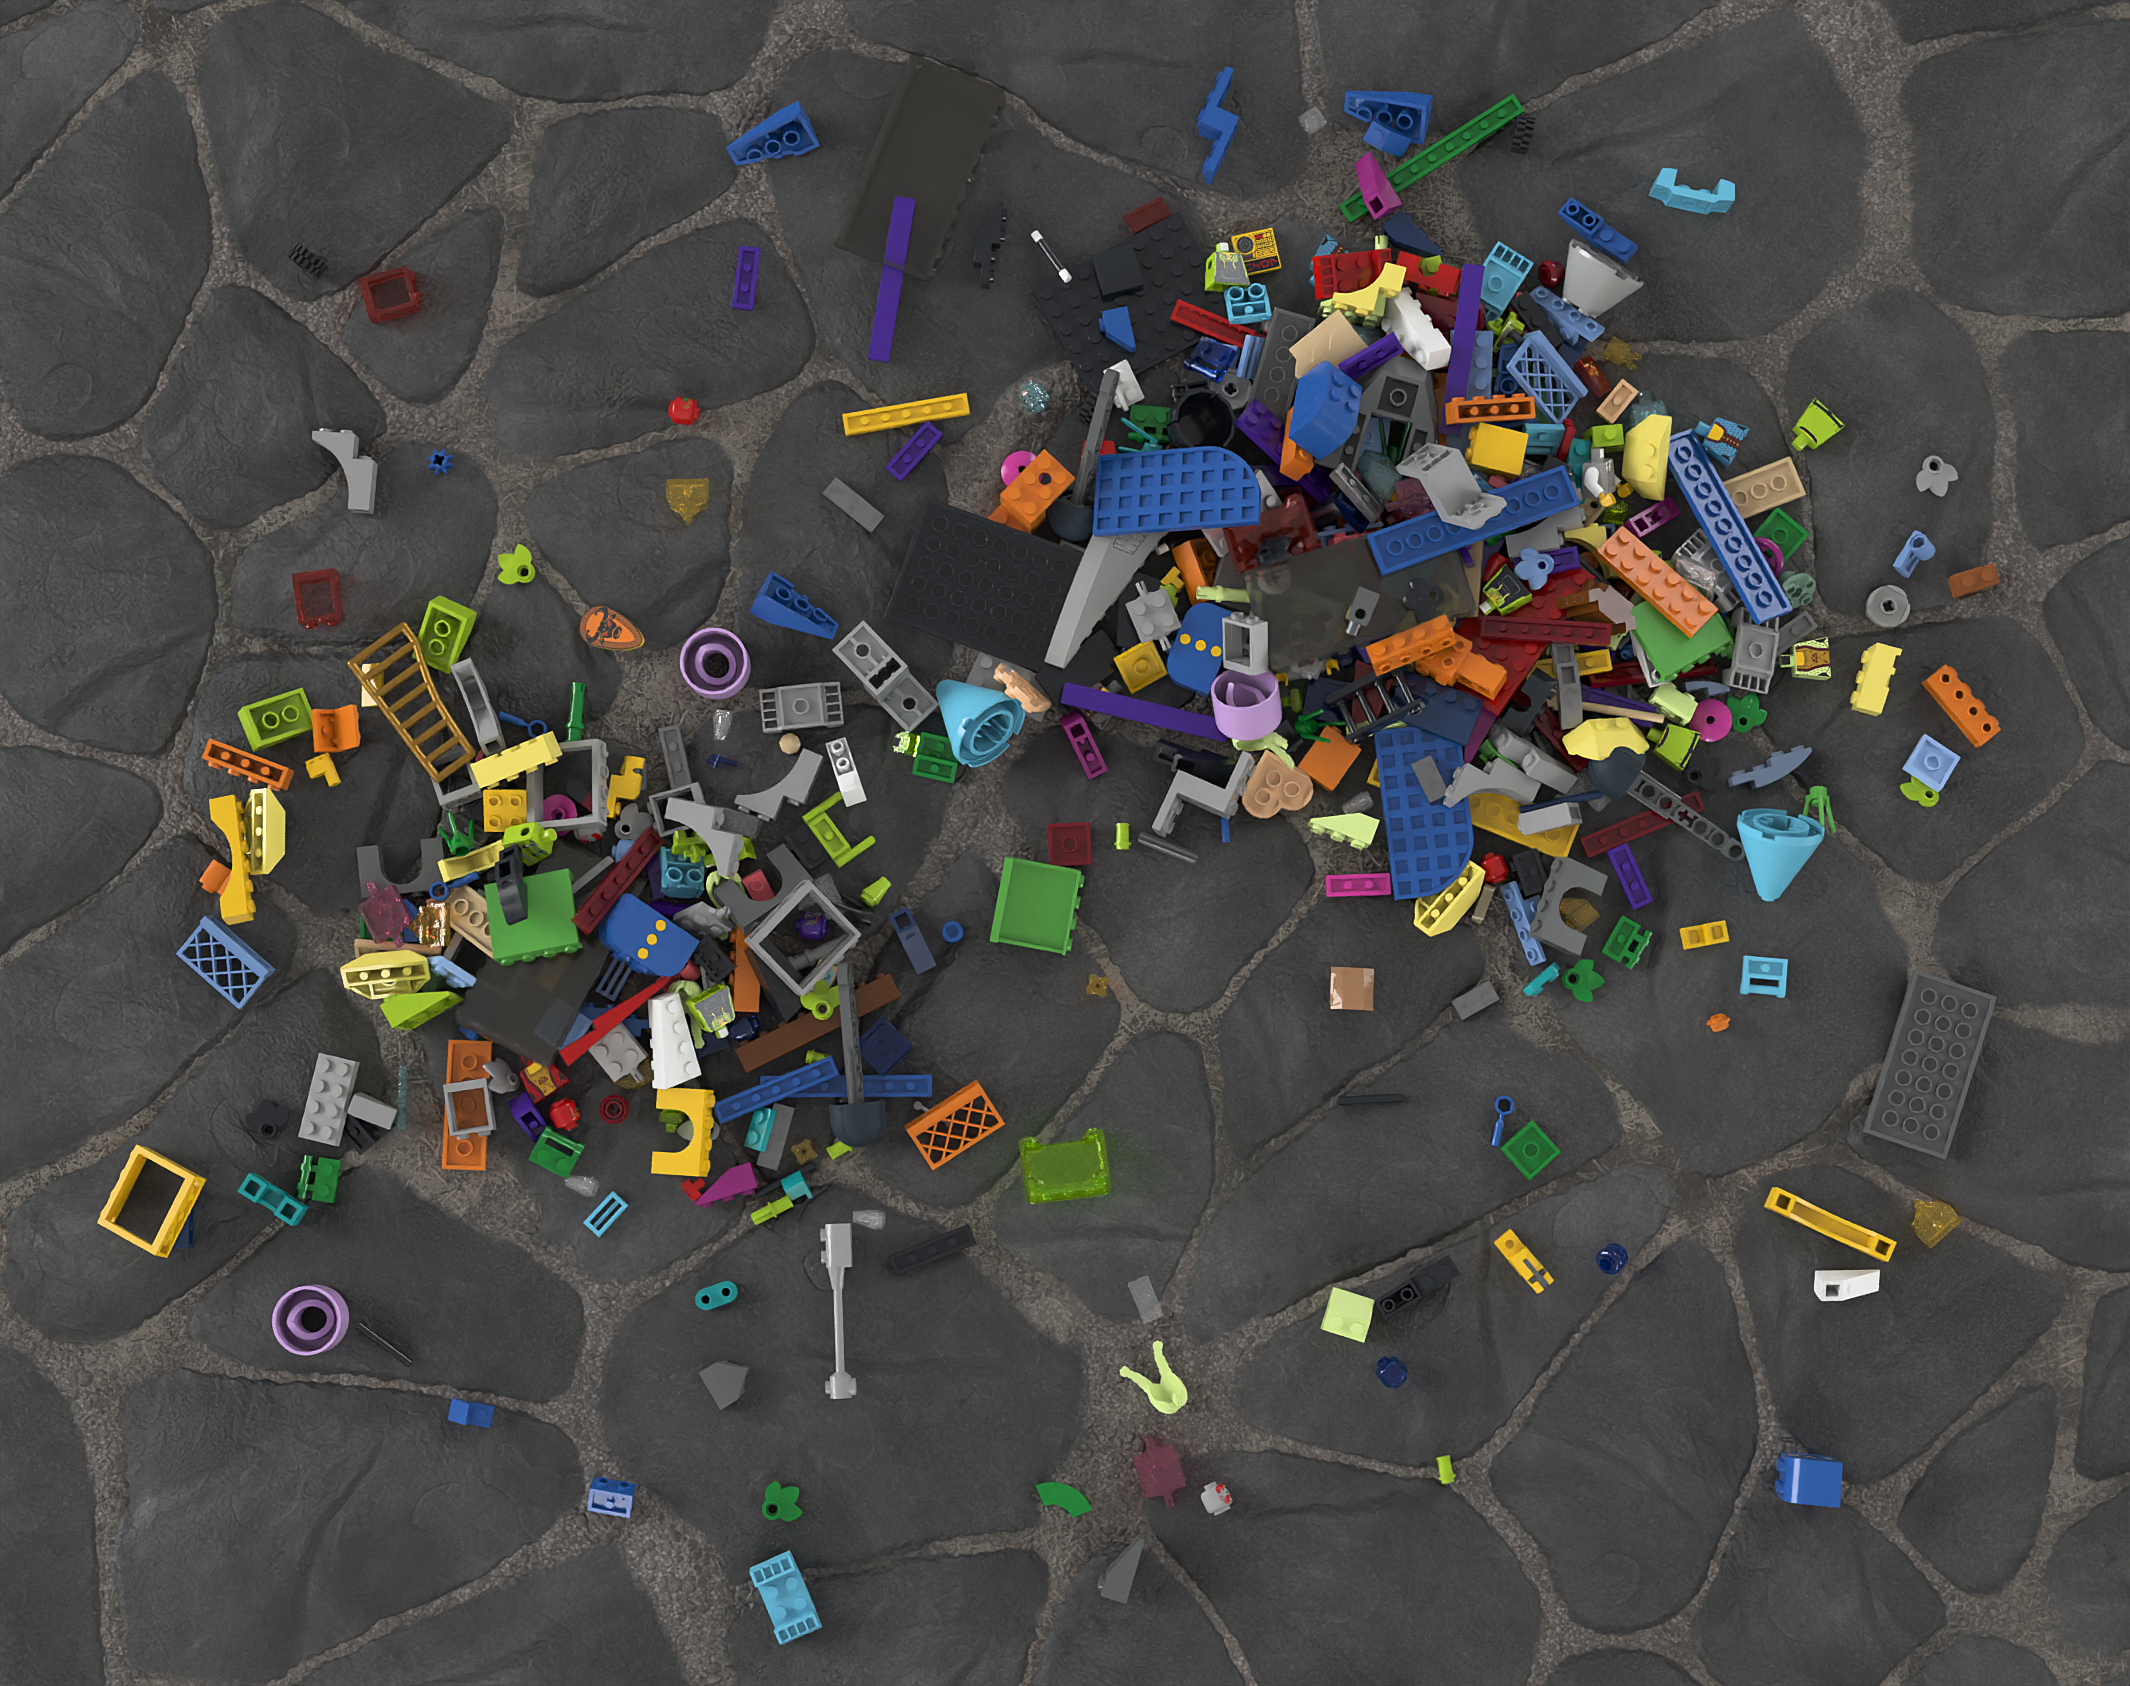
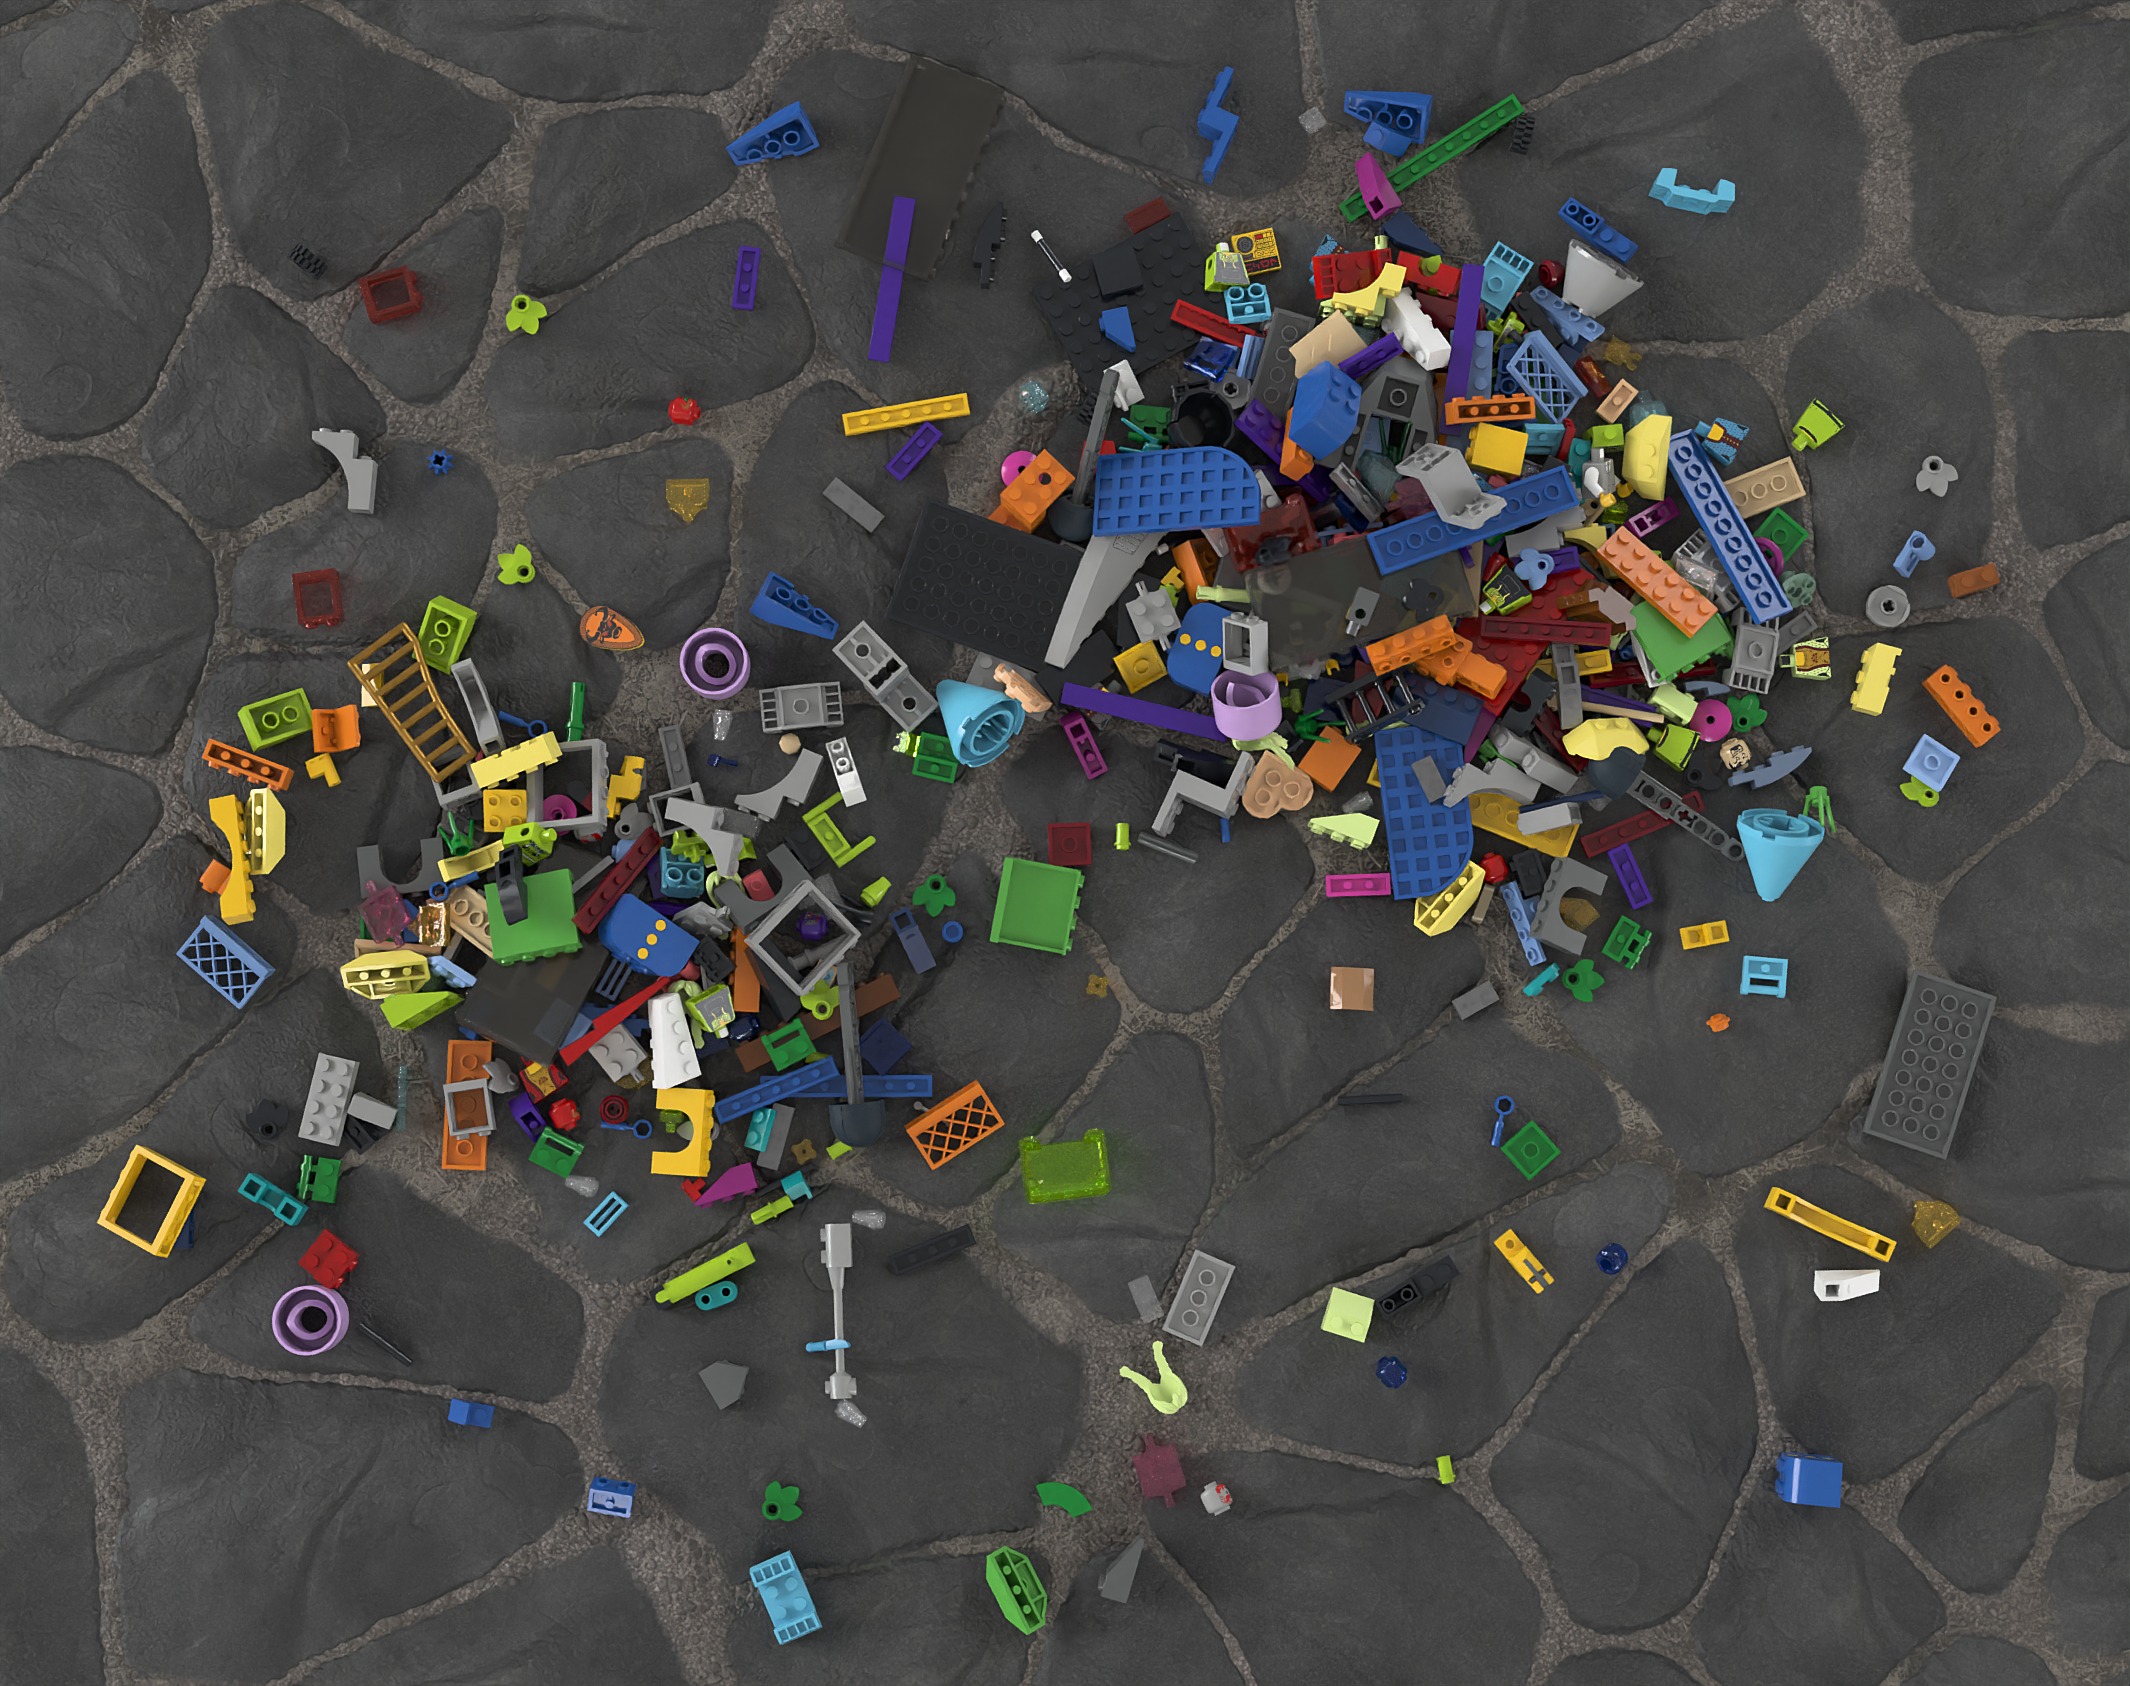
none -> red plate [298,1229,360,1289]
none -> lime plate [506,295,547,335]
none -> blue piece [601,1119,653,1139]
none -> lime piece [648,1242,756,1311]
none -> green plate [760,1017,817,1072]
none -> dark azure piece [806,1339,851,1352]
none -> clear cone [834,1398,867,1428]
none -> green plate [913,875,955,917]
none -> bright green wedge [986,1546,1047,1635]
none -> light grey plate [1162,1249,1235,1346]
none -> tan head [1720,738,1752,771]

